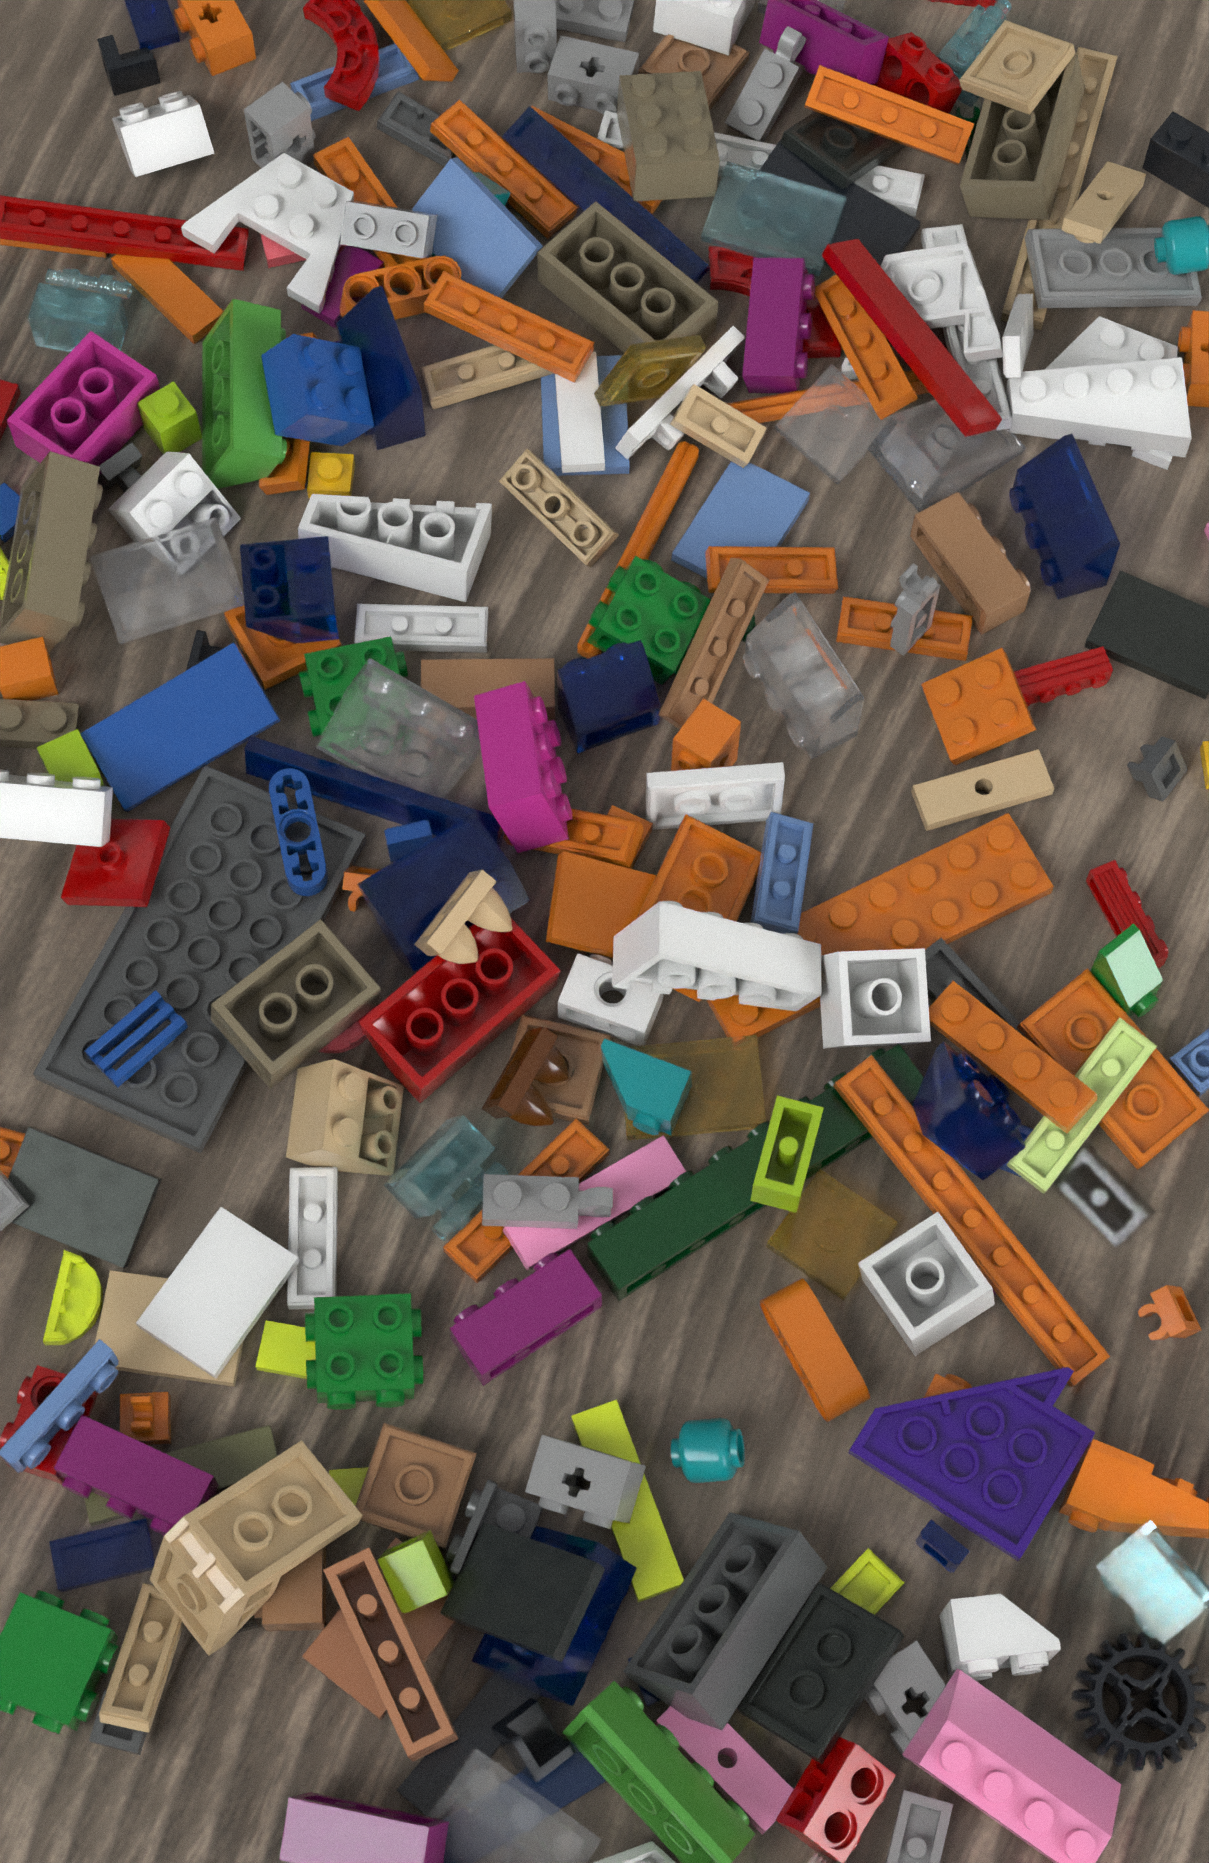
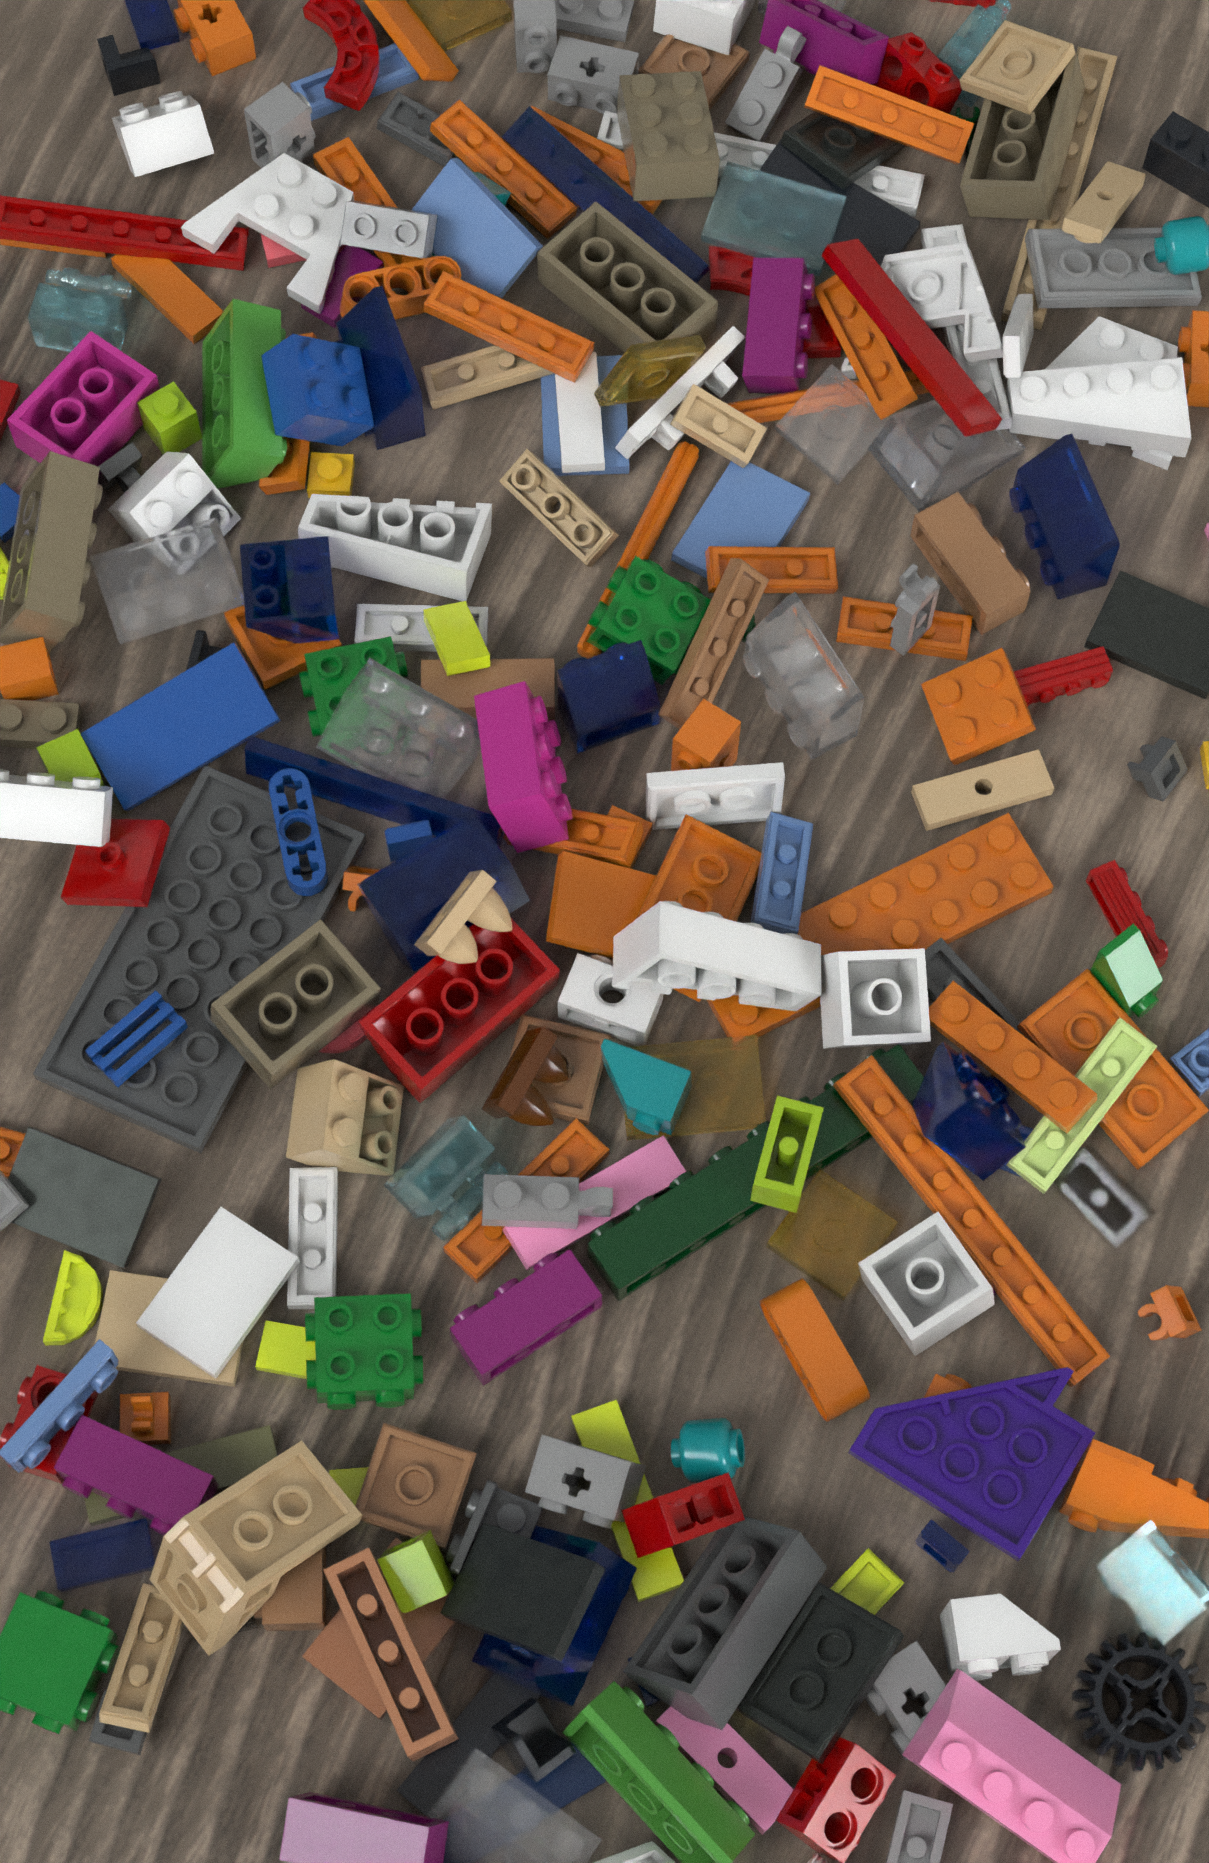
none -> neon yellow tile [423,601,490,676]
none -> red brick [621,1472,745,1558]

